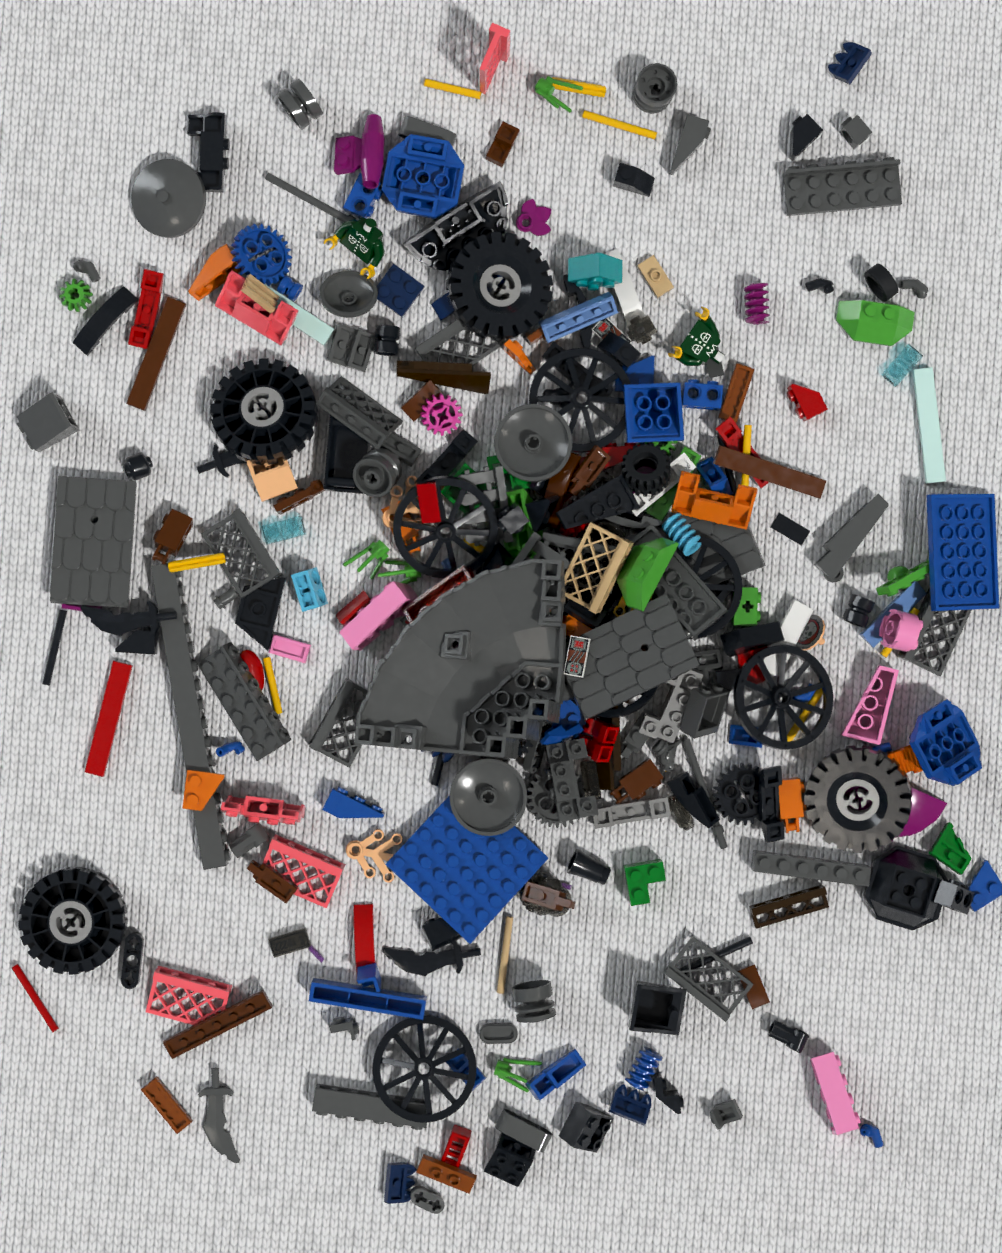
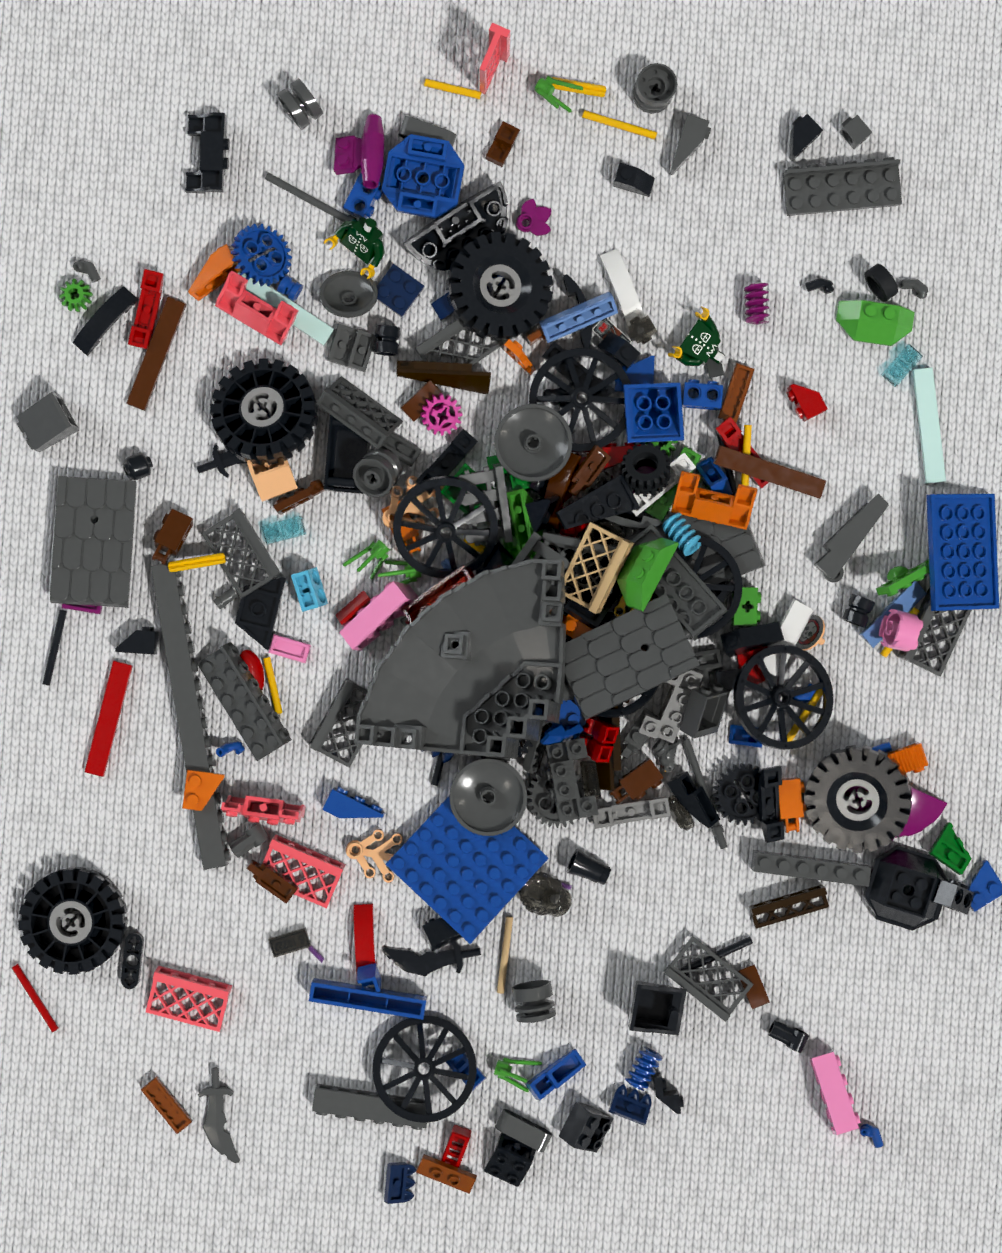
black sword [81,600,177,637] -> none
dark grey dish [131,159,206,238] -> none
reddish brown tile [163,989,273,1059] -> none
tan tile [241,274,279,313] -> none
dark grey bracket [329,1017,359,1041] -> none
dark grey beam [410,1185,445,1214] -> none
red slope [416,482,442,523] -> none
dark grey tile [479,1023,518,1044] -> none
black brick [497,502,529,535] -> none
reddish brown hinge [521,881,576,911] -> none
tile [563,635,591,678] -> none
teal brick [568,252,623,291] -> none
green brick [623,859,666,906] -> none
tan plate [637,255,674,299] -> none
dark grey bracket [710,1099,743,1130] -> none
black sticker [771,513,810,546] -> none
dark blue plate [828,42,872,85] -> none
bright pink wedge [841,665,899,745] -> none
blue piece [909,699,982,786] -> none

